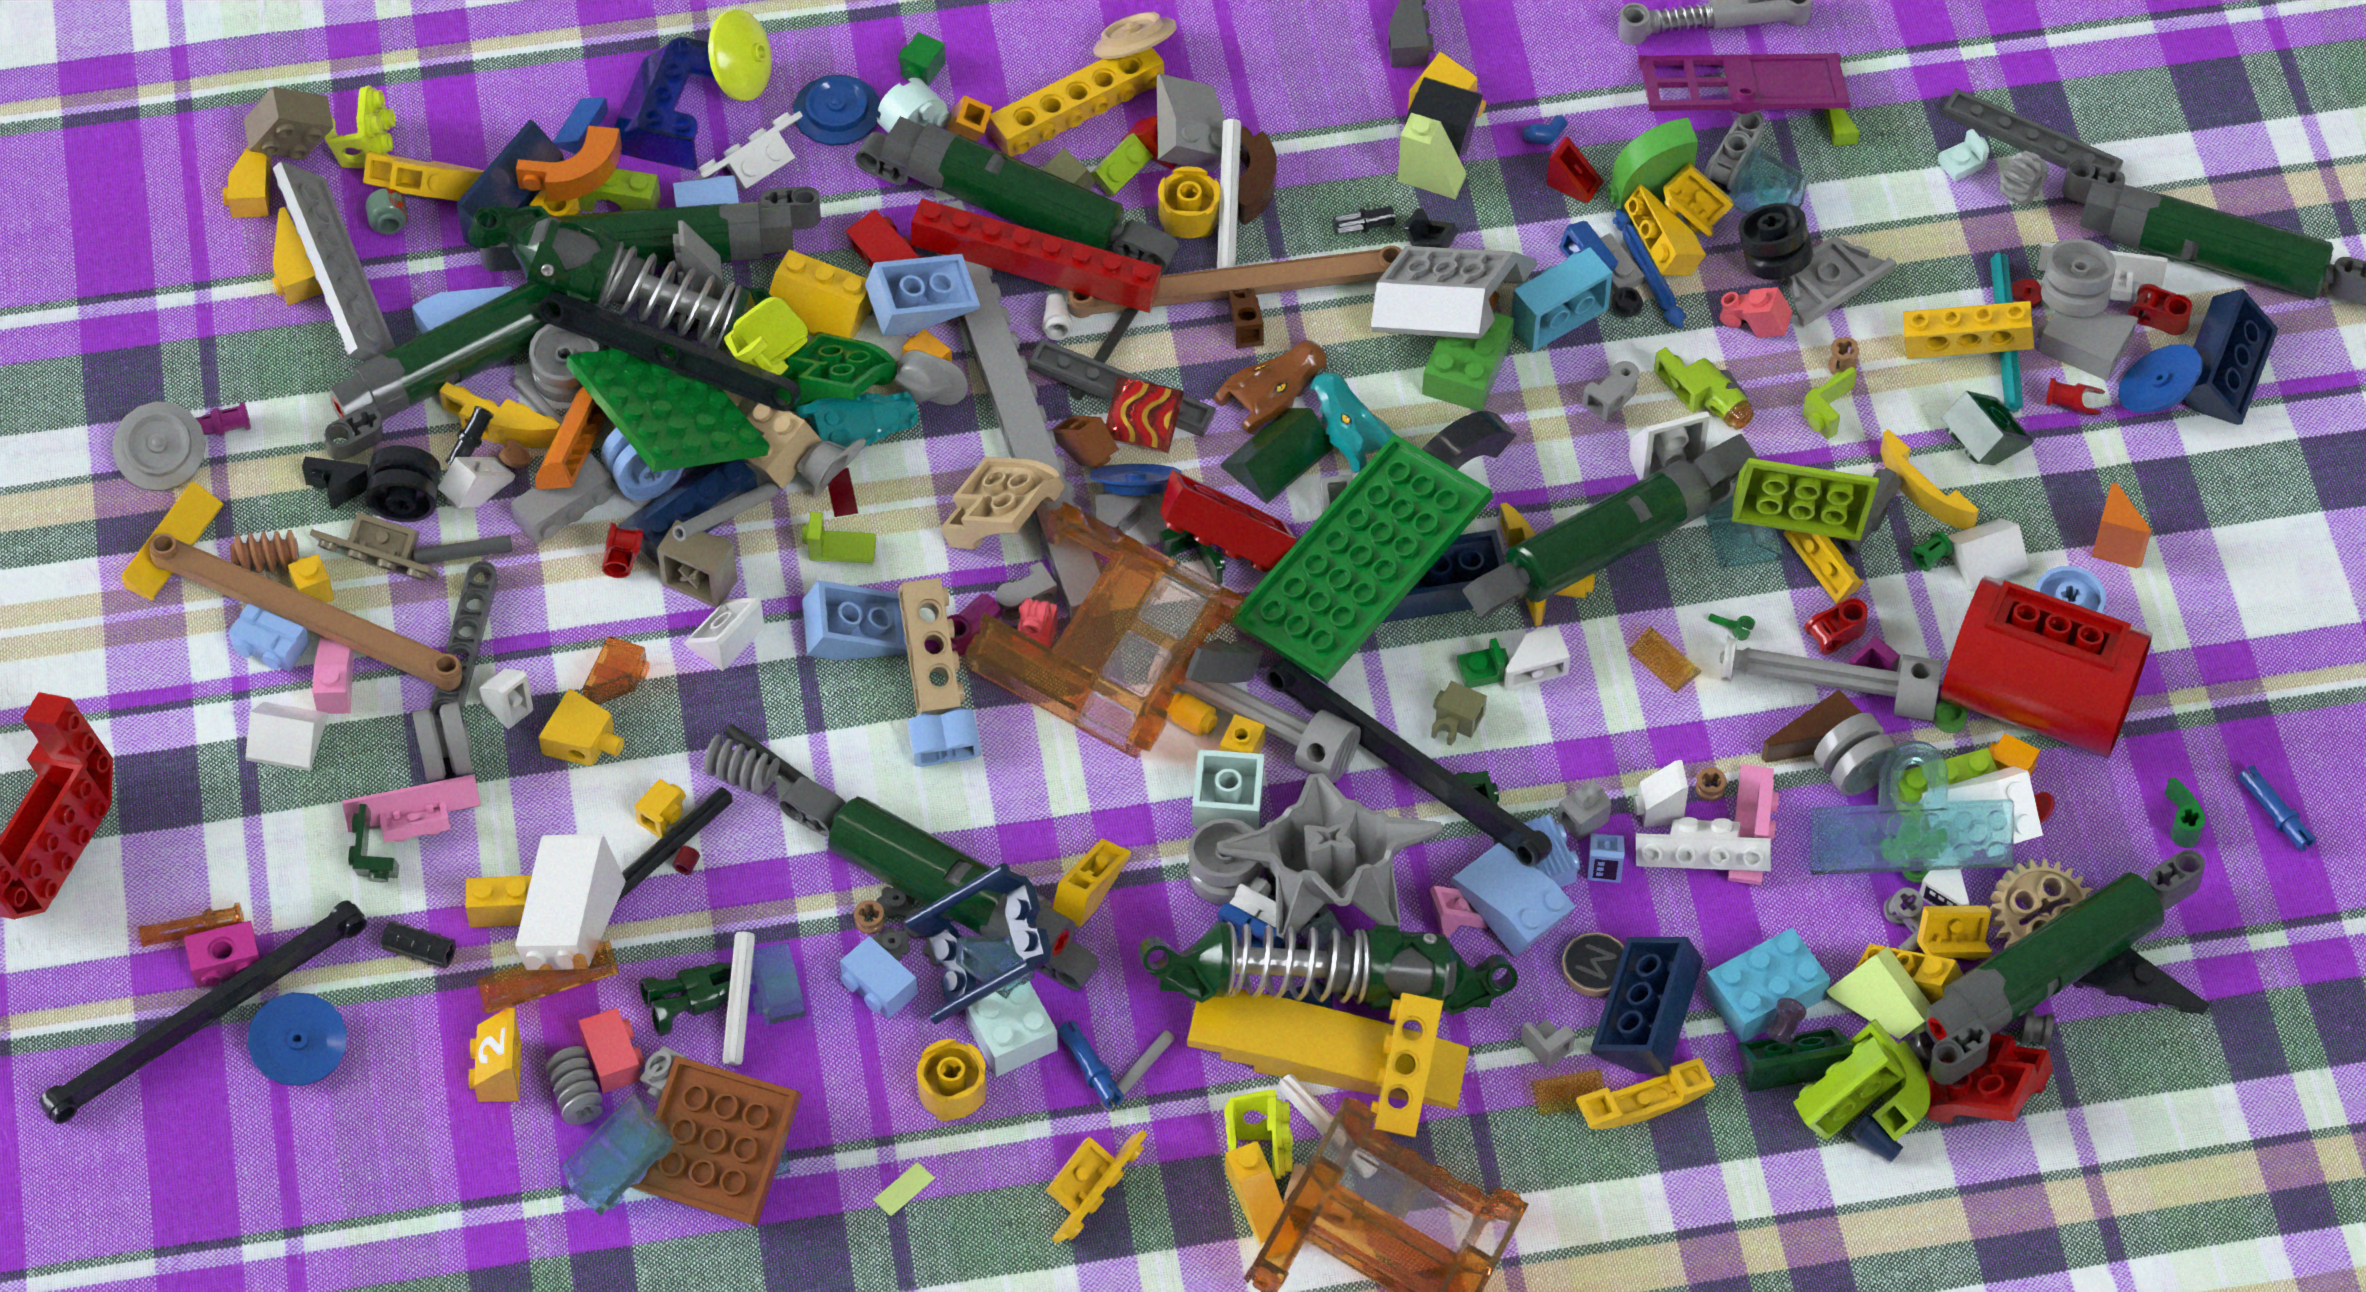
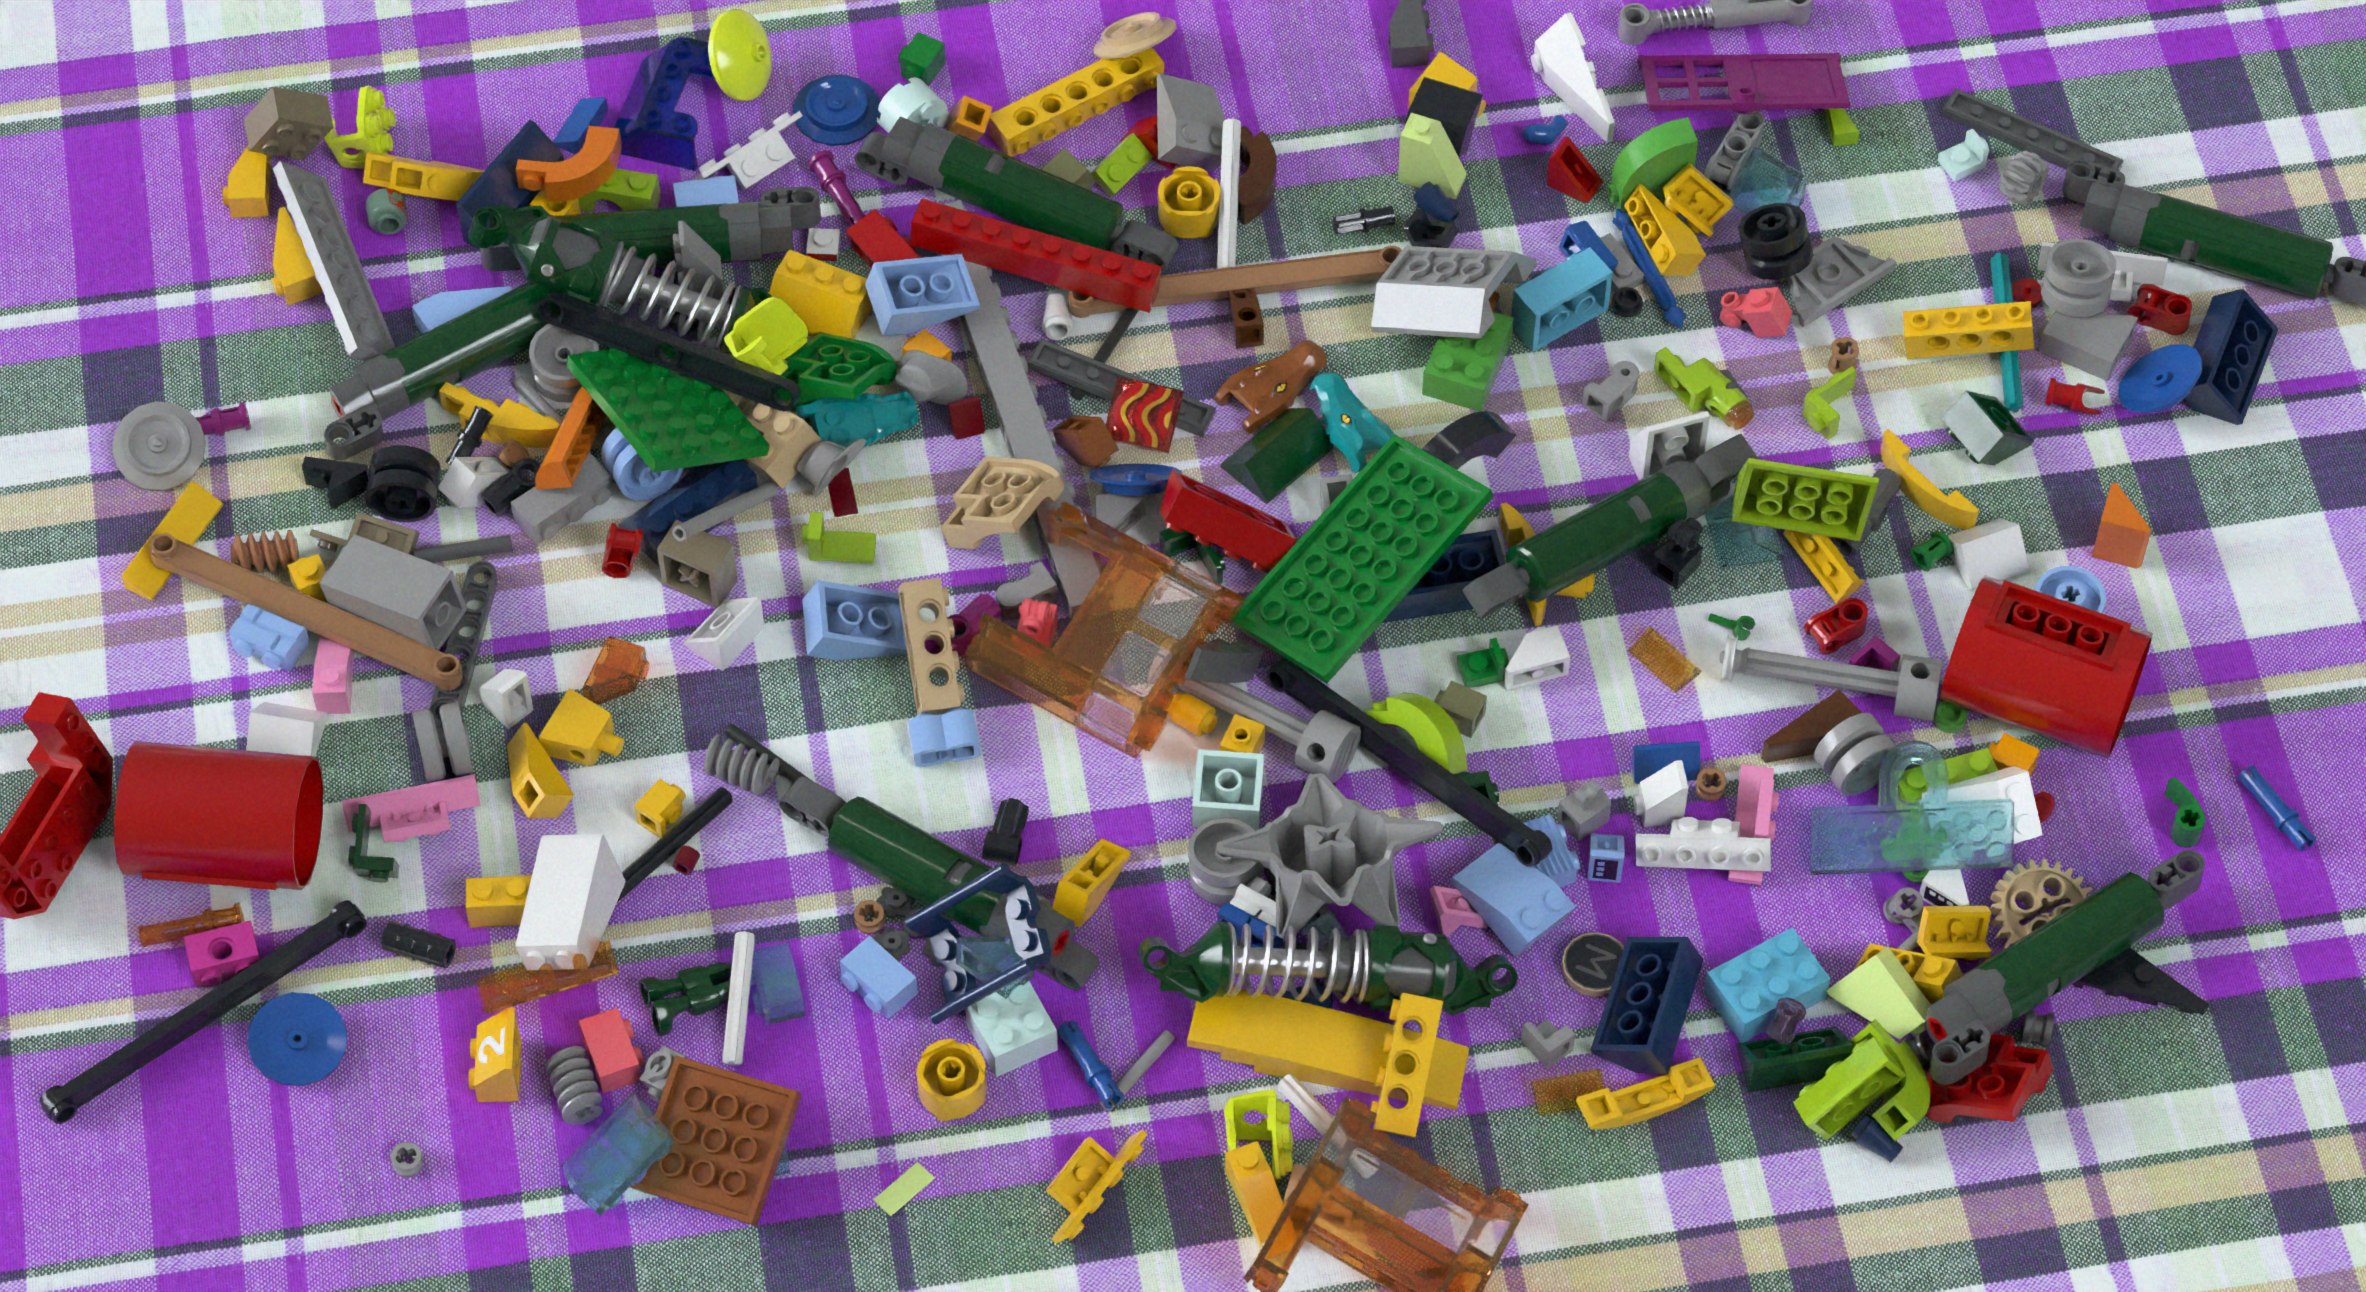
none -> red piece [114,741,324,890]
none -> light grey brick [319,534,468,651]
none -> light grey bush [391,1142,424,1177]
none -> black piece [481,458,540,517]
none -> yellow slope [507,723,574,818]
none -> white plate [806,228,841,262]
none -> magenta pin [808,150,865,227]
none -> dark red slope [948,396,985,440]
none -> black piece [982,798,1029,866]
none -> lime arch [1362,692,1468,774]
none -> dark blue cone [1413,181,1459,223]
none -> white wedge [1531,12,1615,143]
none -> blue slope [1631,741,1700,784]
none -> black brick [1651,518,1703,590]

